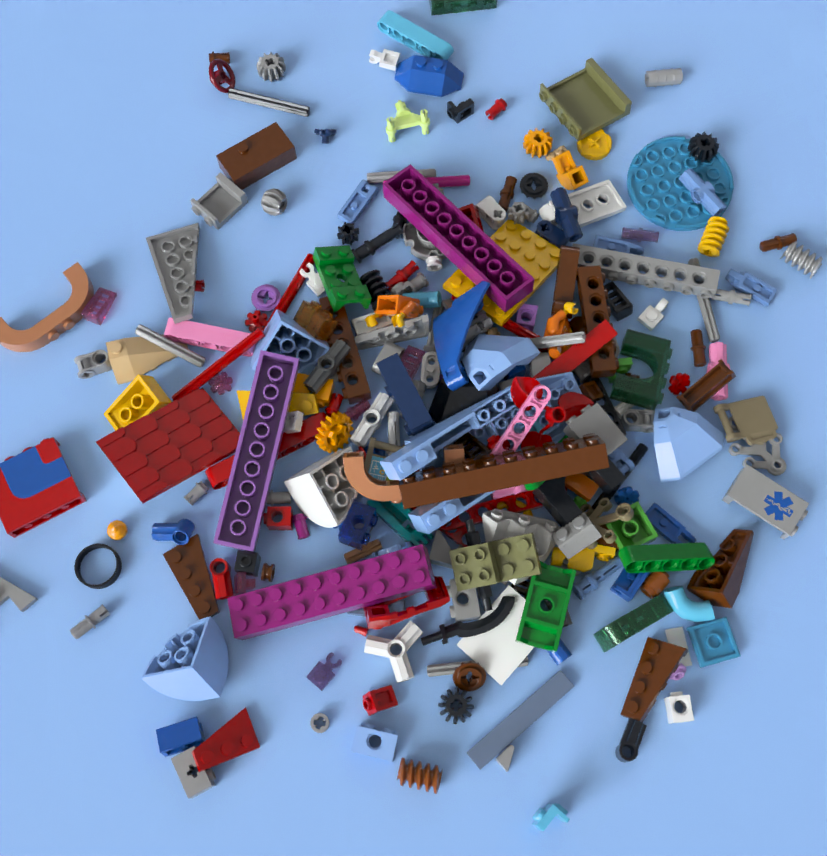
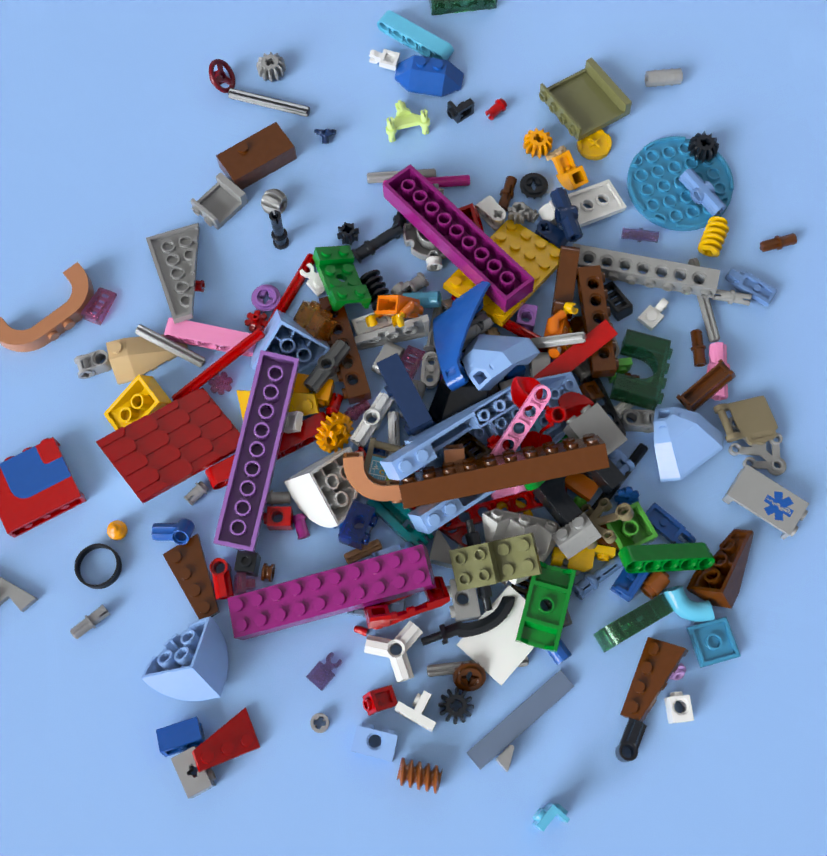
reddish brown pin [209,51,230,64] -> none
medium blue plate [337,179,379,224] -> none
red pin [386,260,419,292] -> none
medium blue hinge [593,235,644,255] -> none
white sticker [665,627,692,666] -> none
red plant [668,373,690,395] -> none
light grey piece [780,241,823,279] -> none
none -> black pin [269,210,289,250]
none -> white bracket [395,690,436,732]

